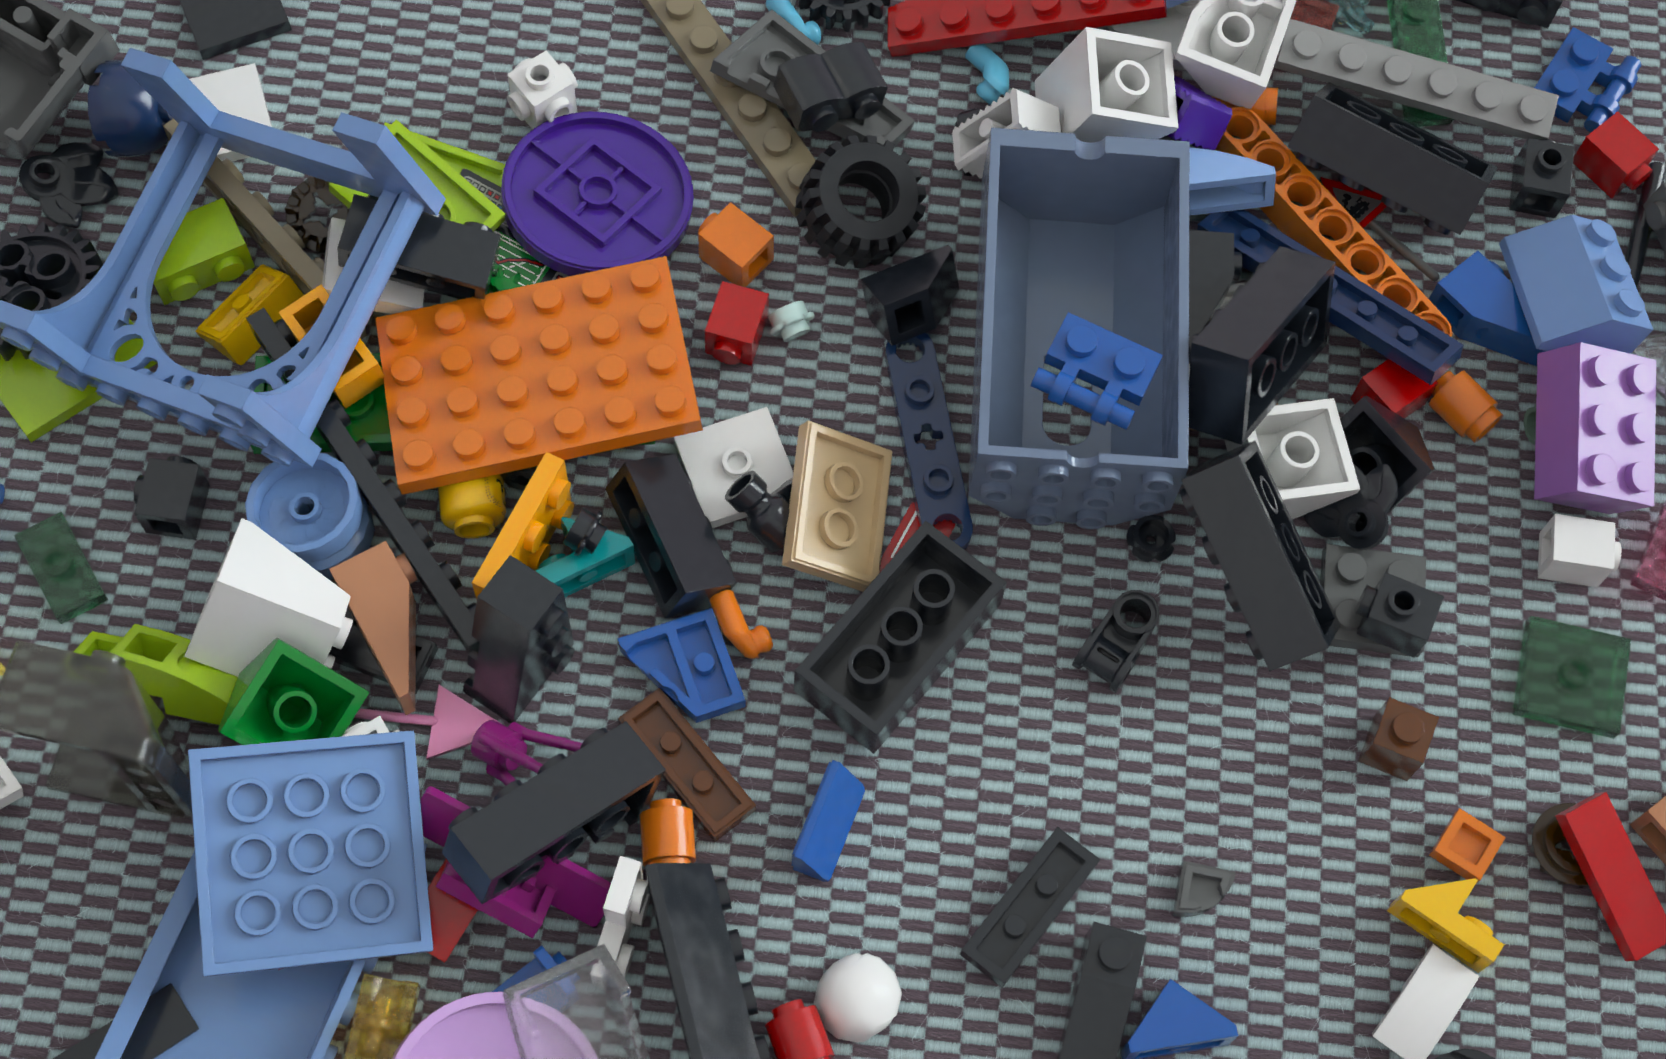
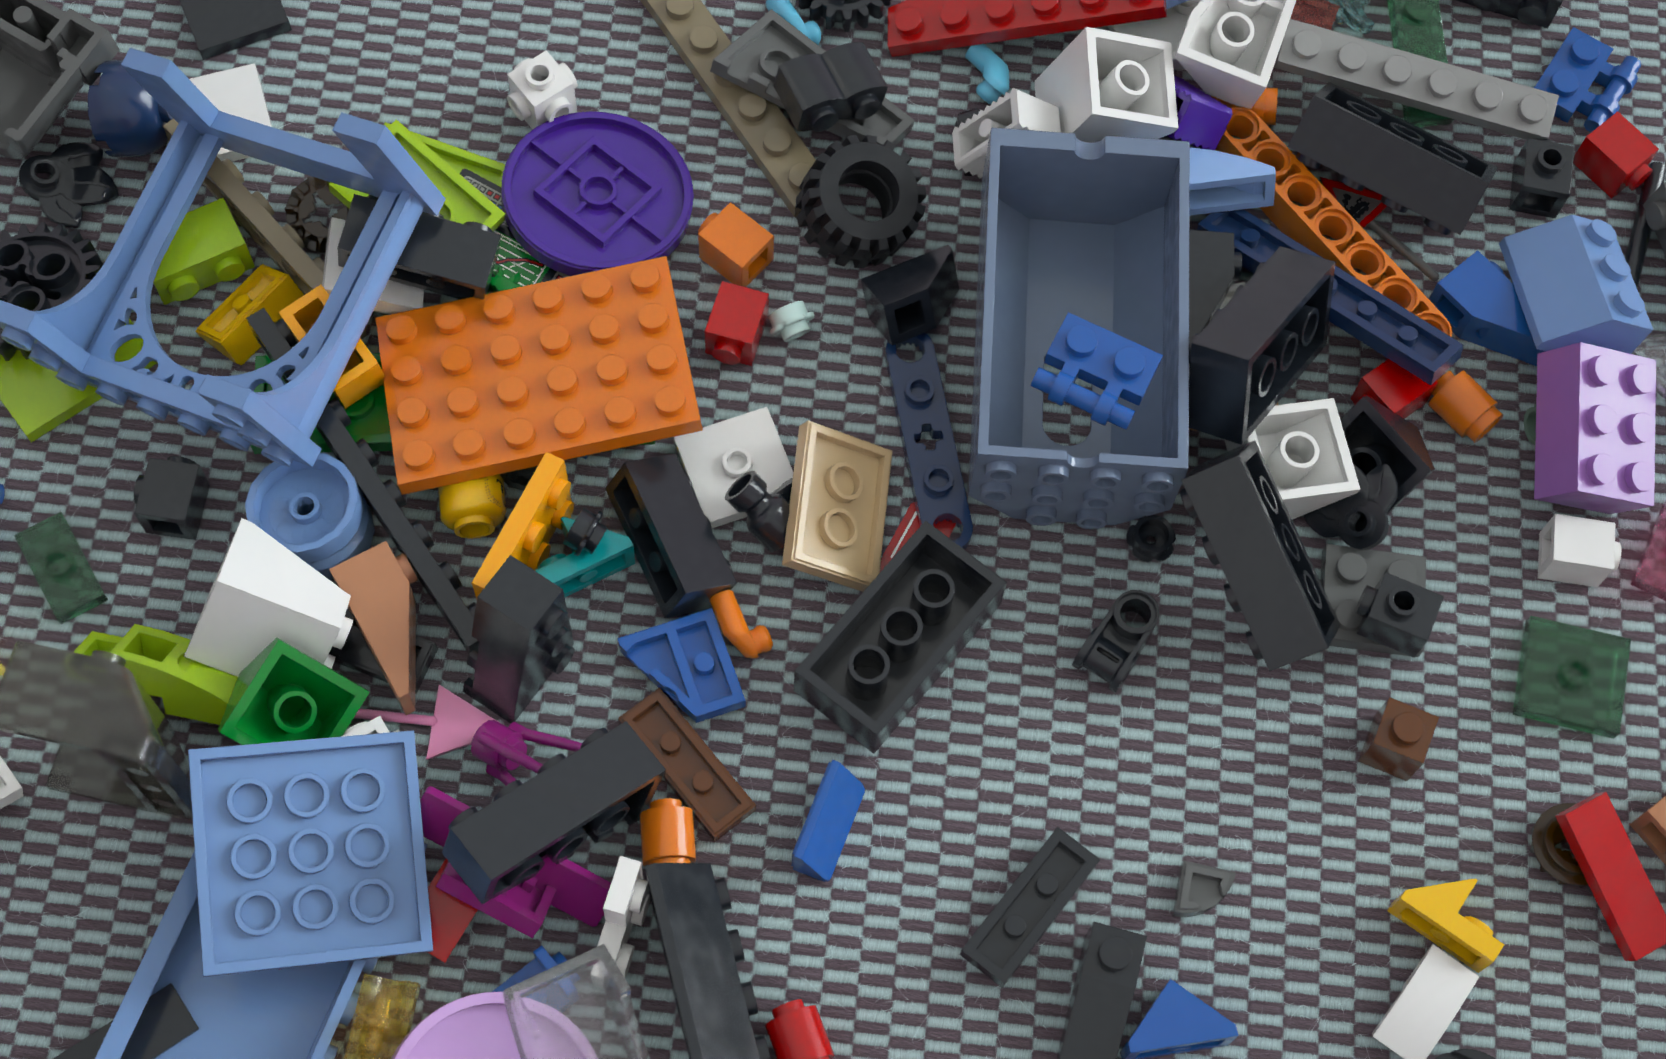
white hair [813,953,902,1043] -> none
orange plate [1429,808,1506,884] -> none

